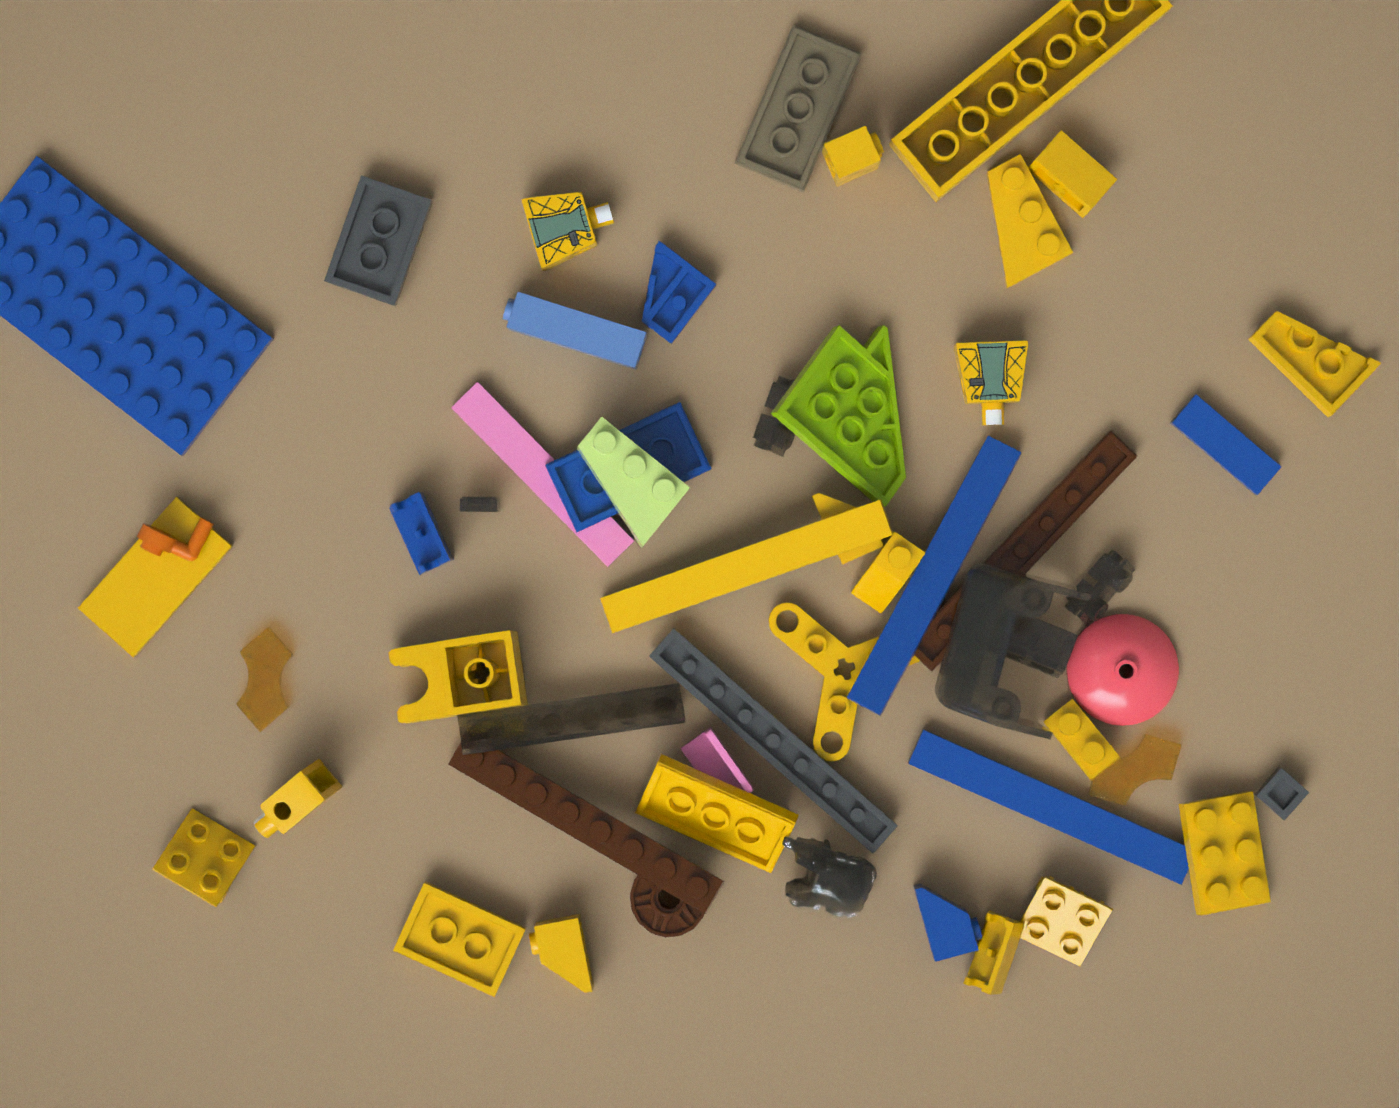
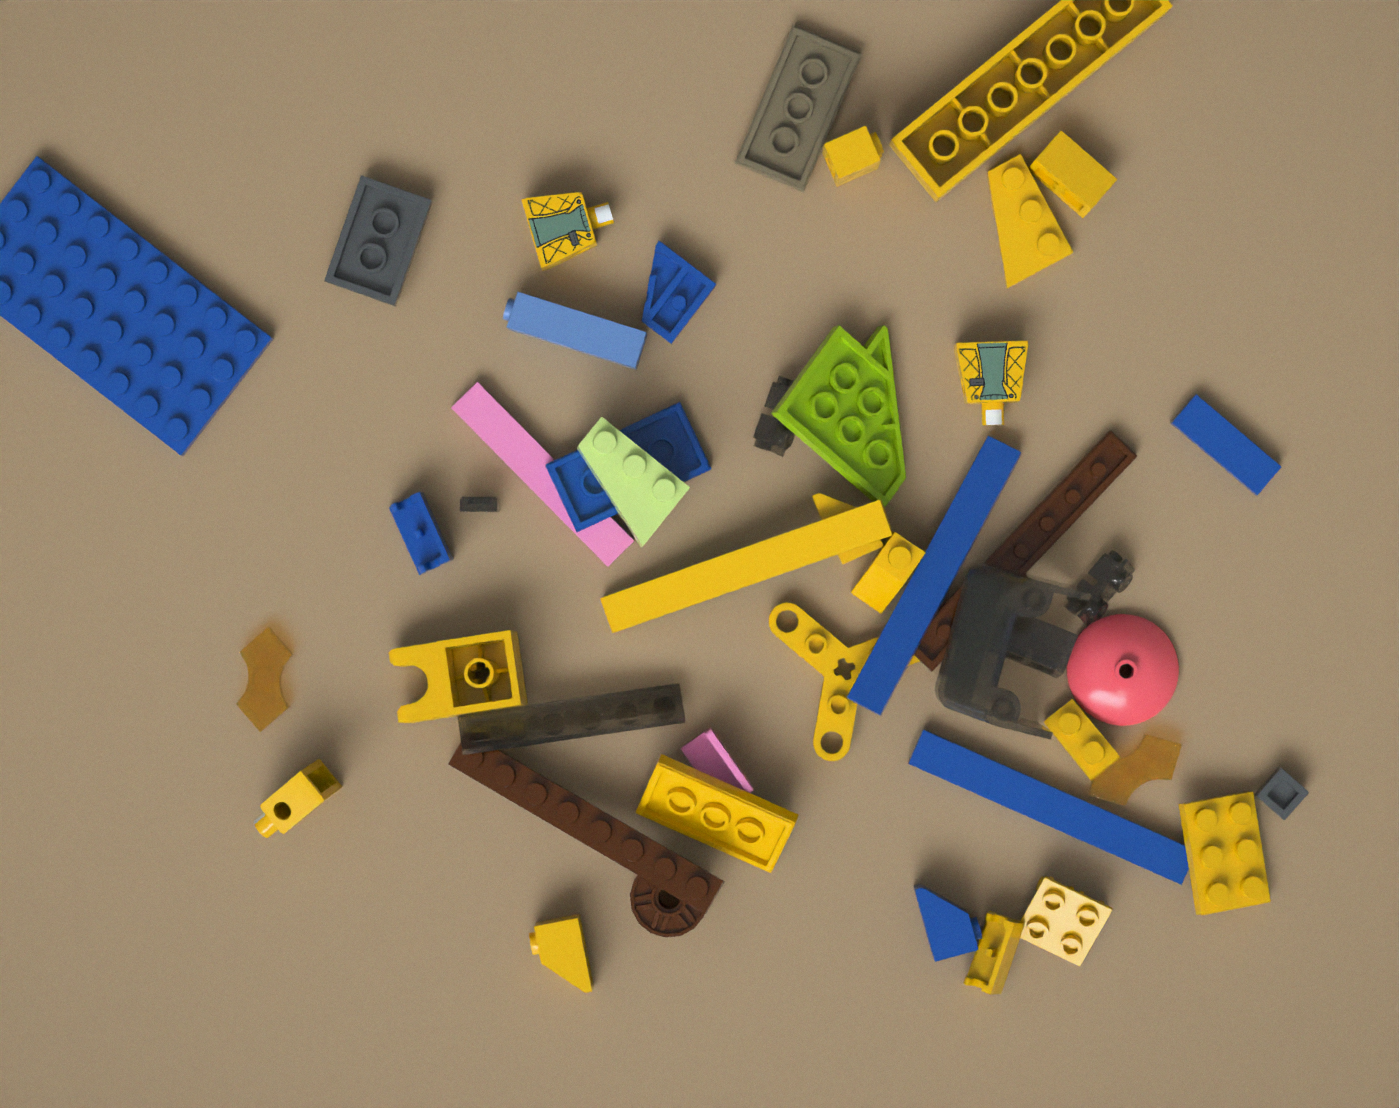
yellow tile [78,497,233,658] -> none
orange plate [137,517,214,561] -> none
yellow hinge [152,808,255,907] -> none
yellow plate [393,881,526,997] -> none
dark grey plate [649,628,898,853] -> none
clear smoke helmet [782,836,877,918] -> none
yellow wing [1248,311,1381,417] -> none

